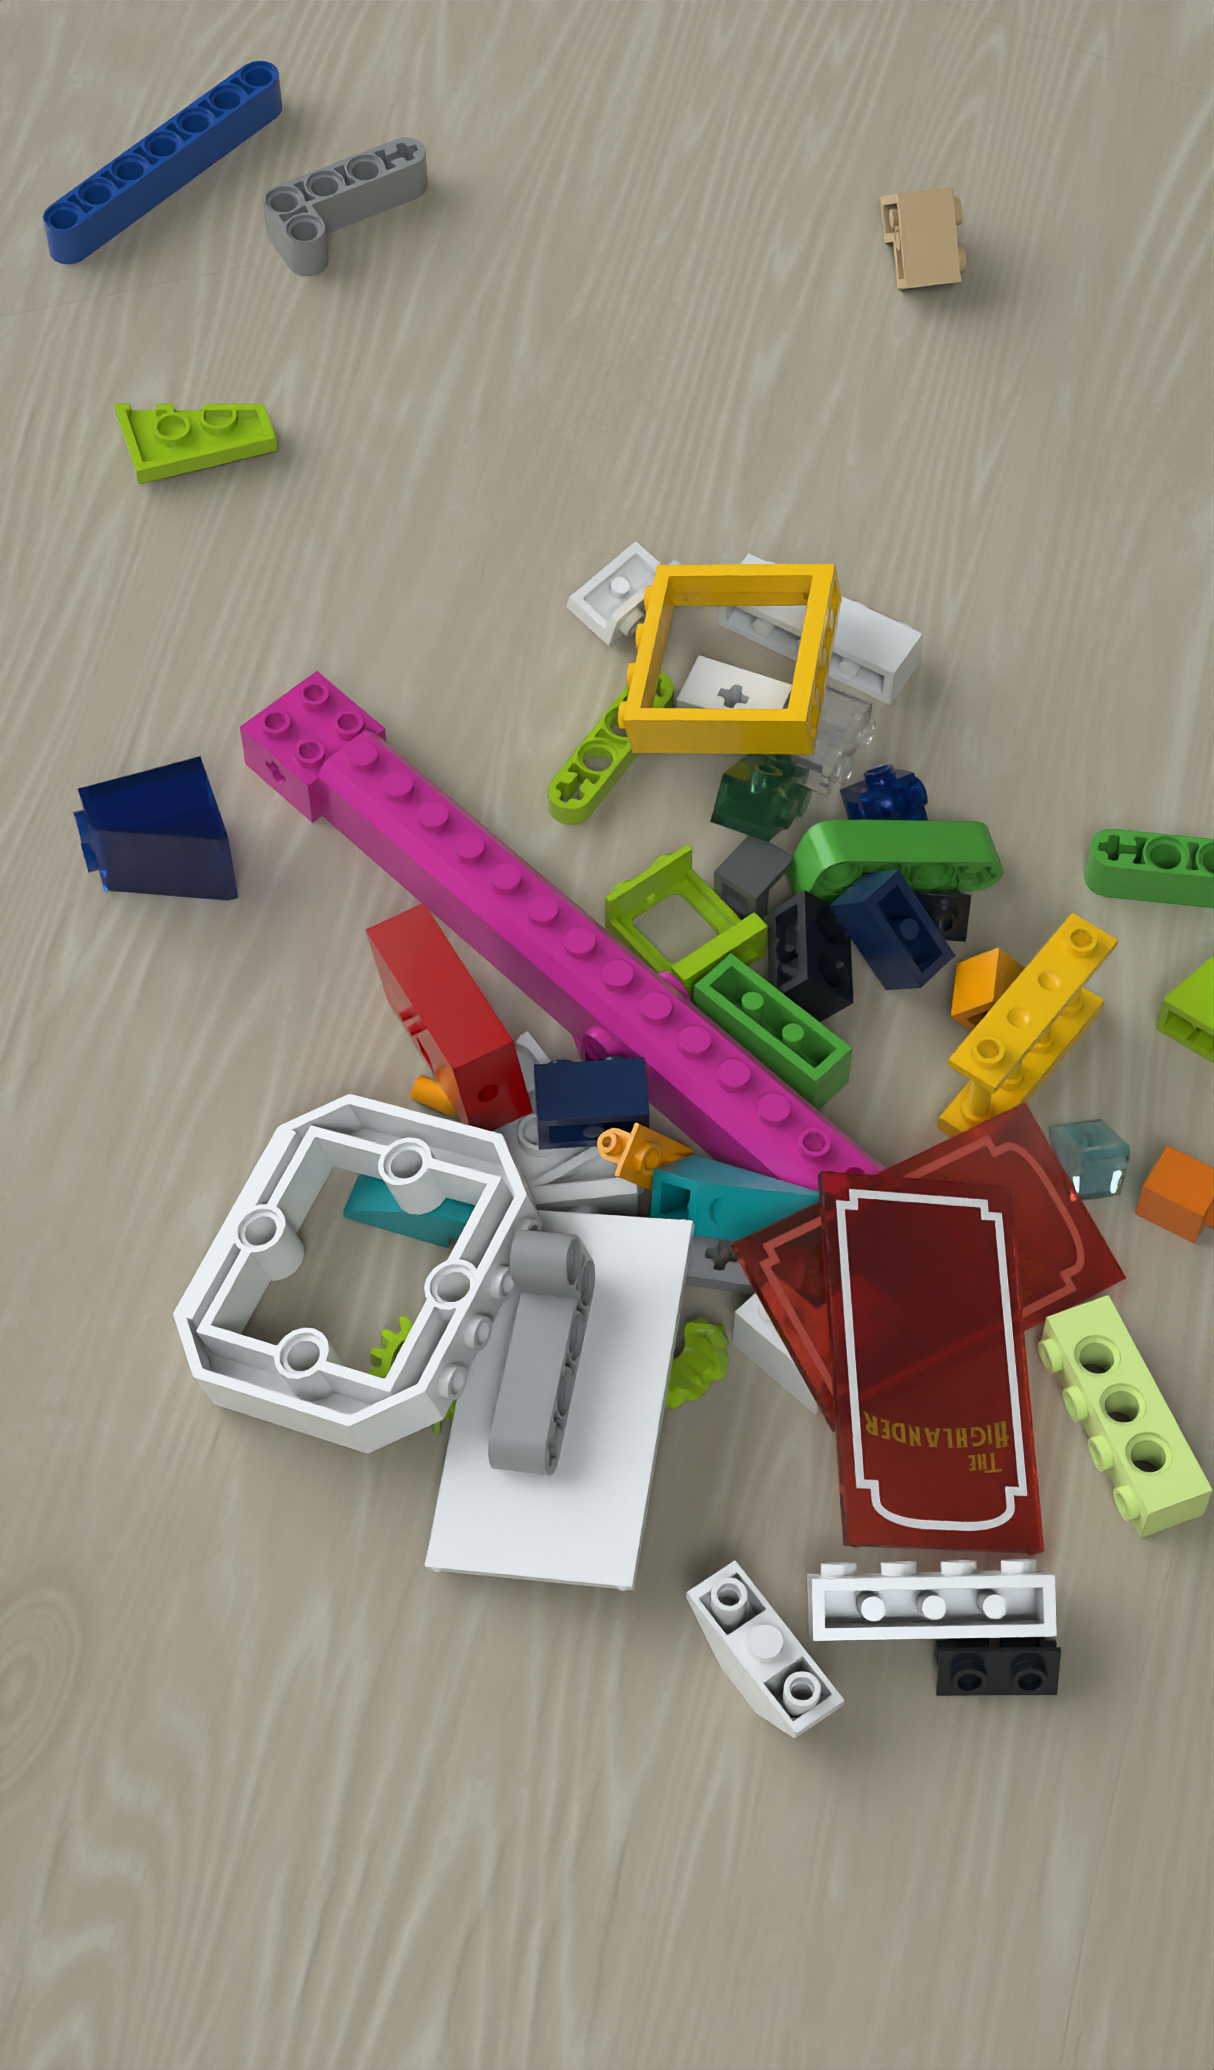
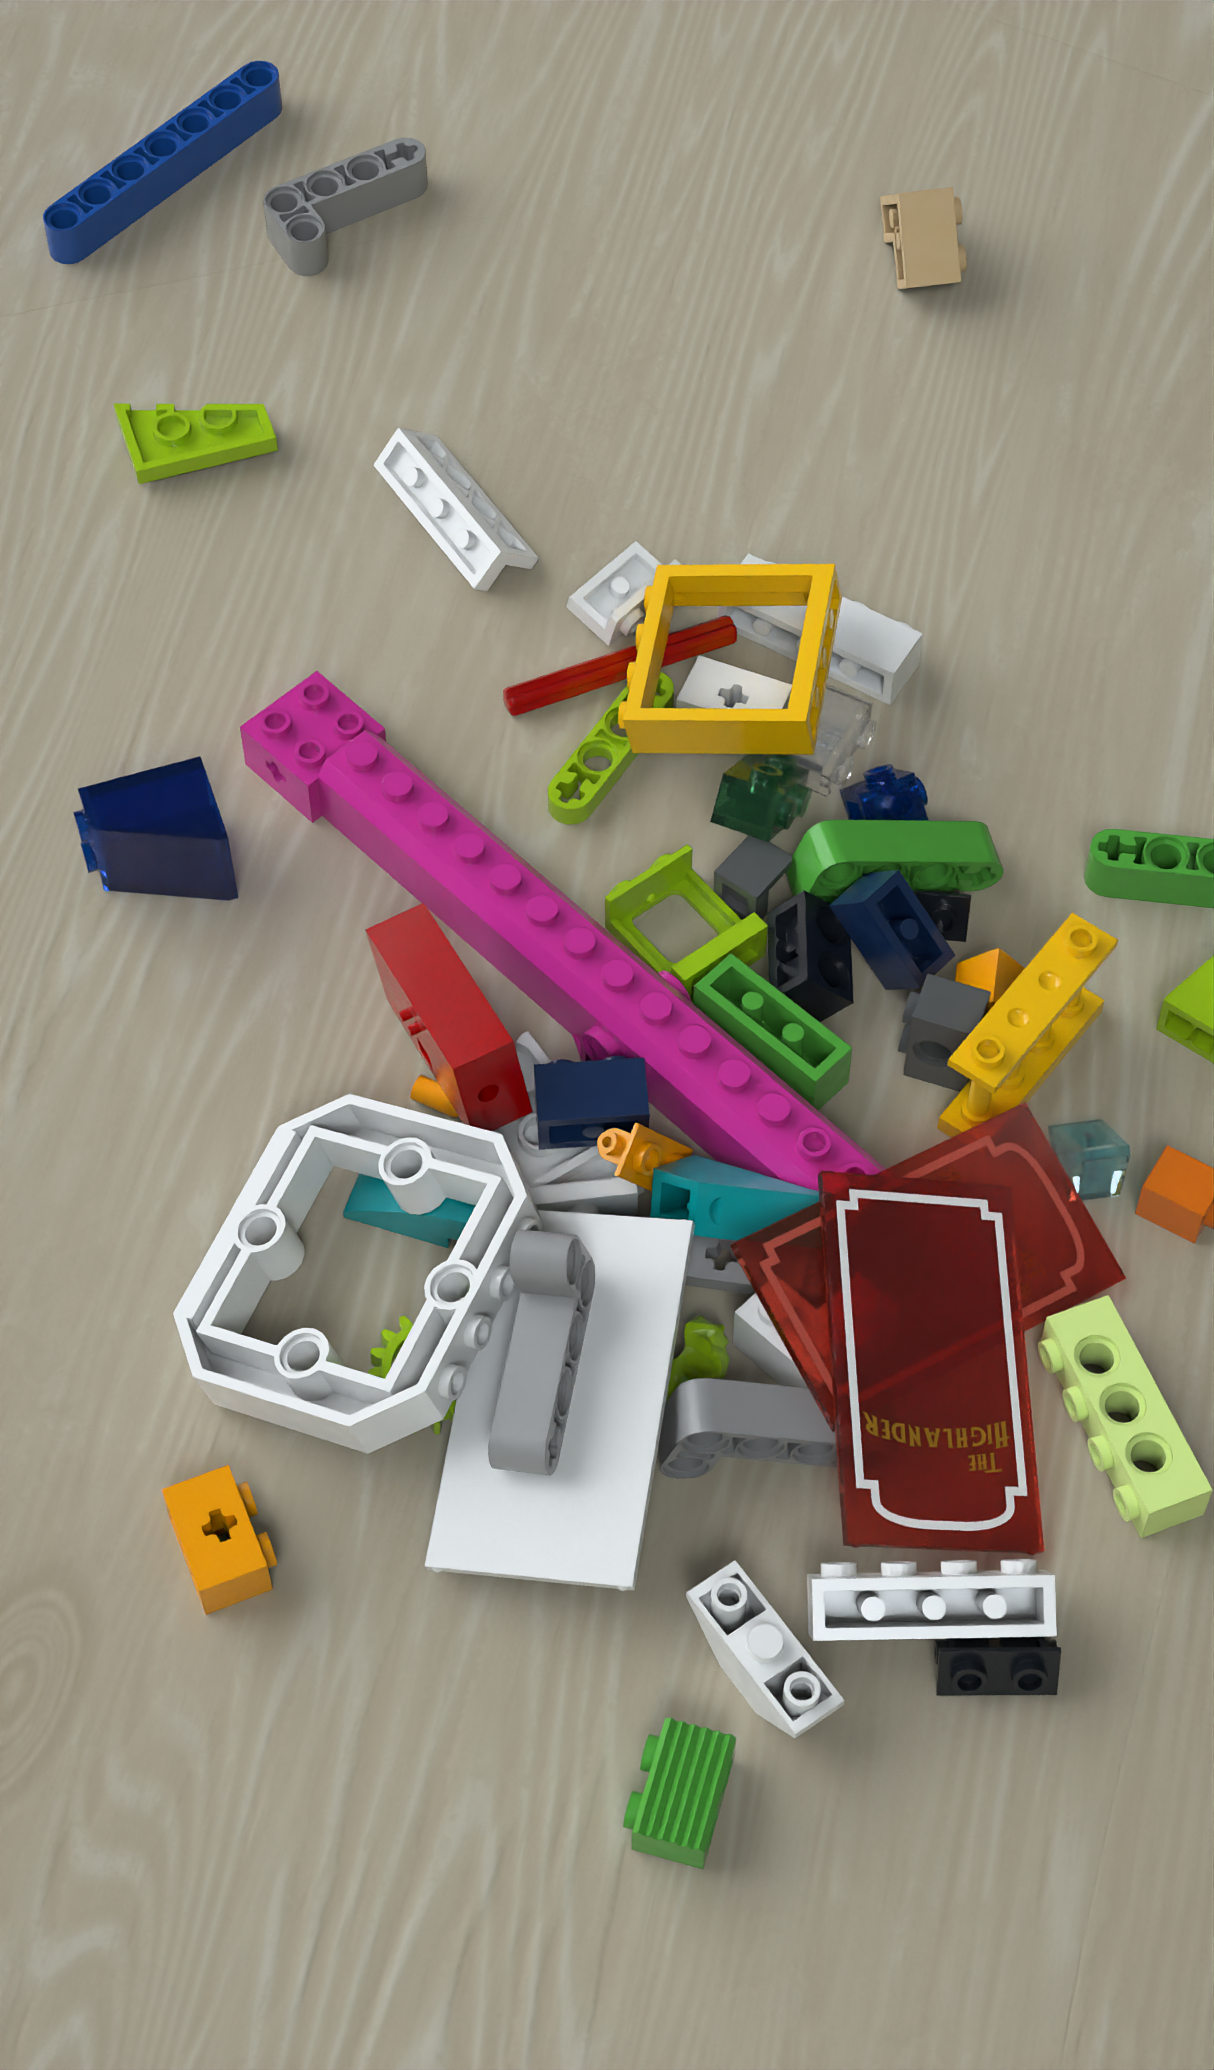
none -> light orange brick [161,1465,278,1615]
none -> white fence [373,428,539,591]
none -> red axle [503,615,737,716]
none -> bright green brick [623,1718,737,1869]
none -> light grey beam [658,1378,896,1479]
none -> dark grey brick [898,973,991,1092]

